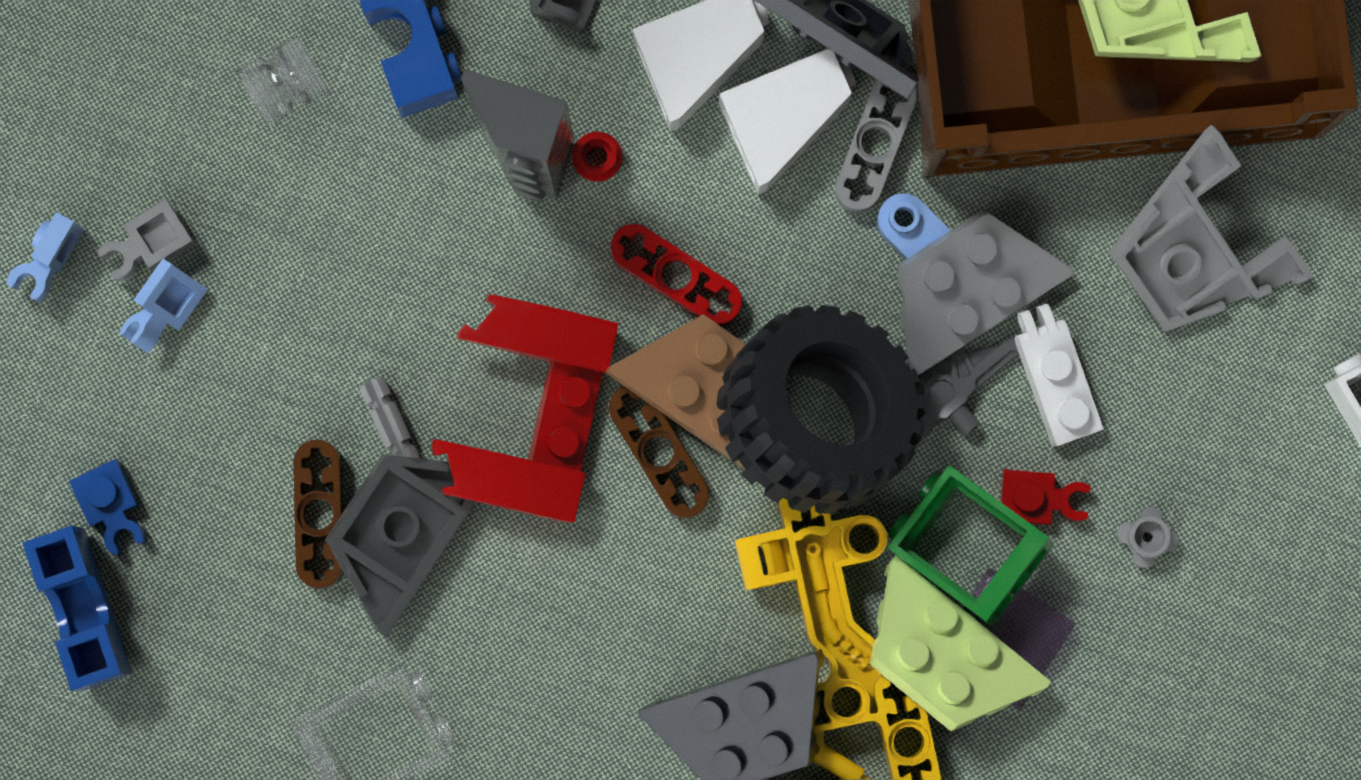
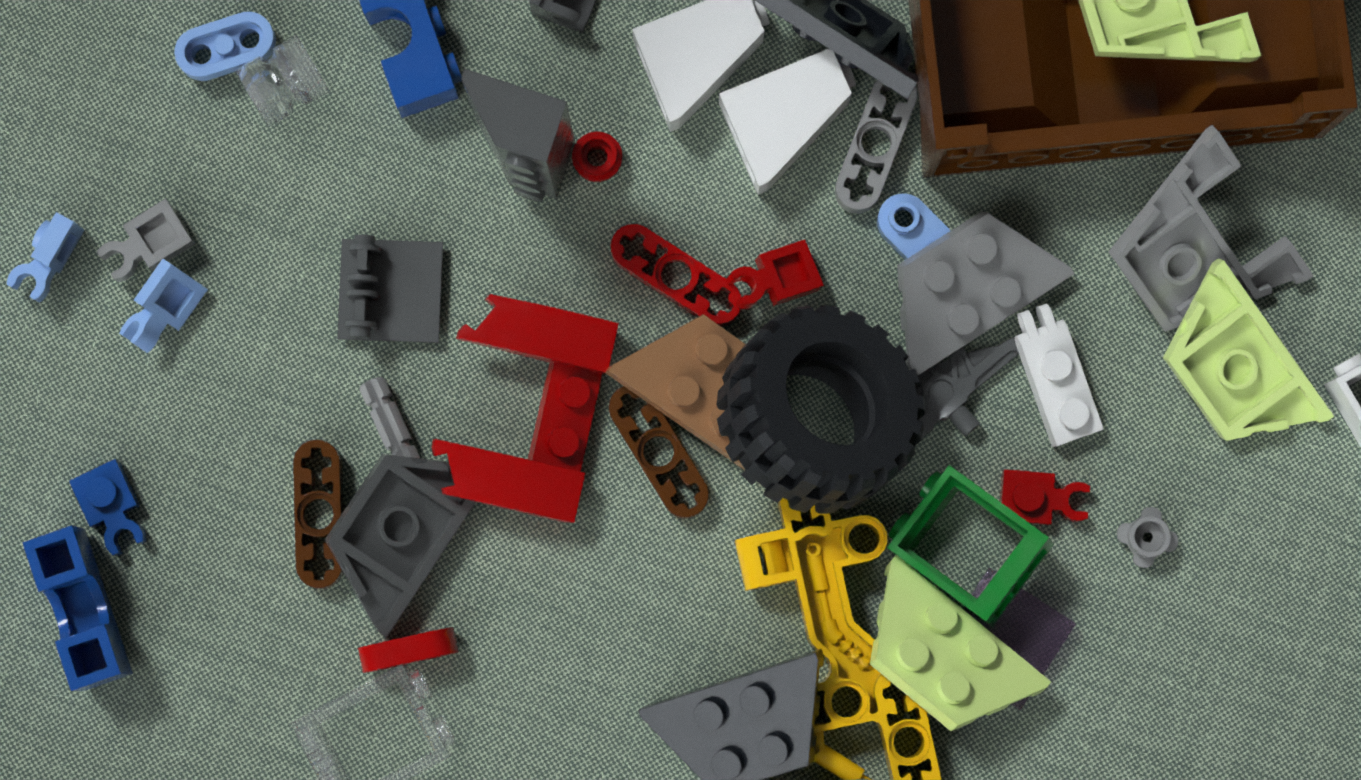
none -> light blue plate [174,12,276,81]
none -> dark grey hinge [337,235,443,343]
none -> red beam [358,627,459,673]
none -> red plate [726,239,824,309]
none -> yellowish green wing [1163,259,1334,441]

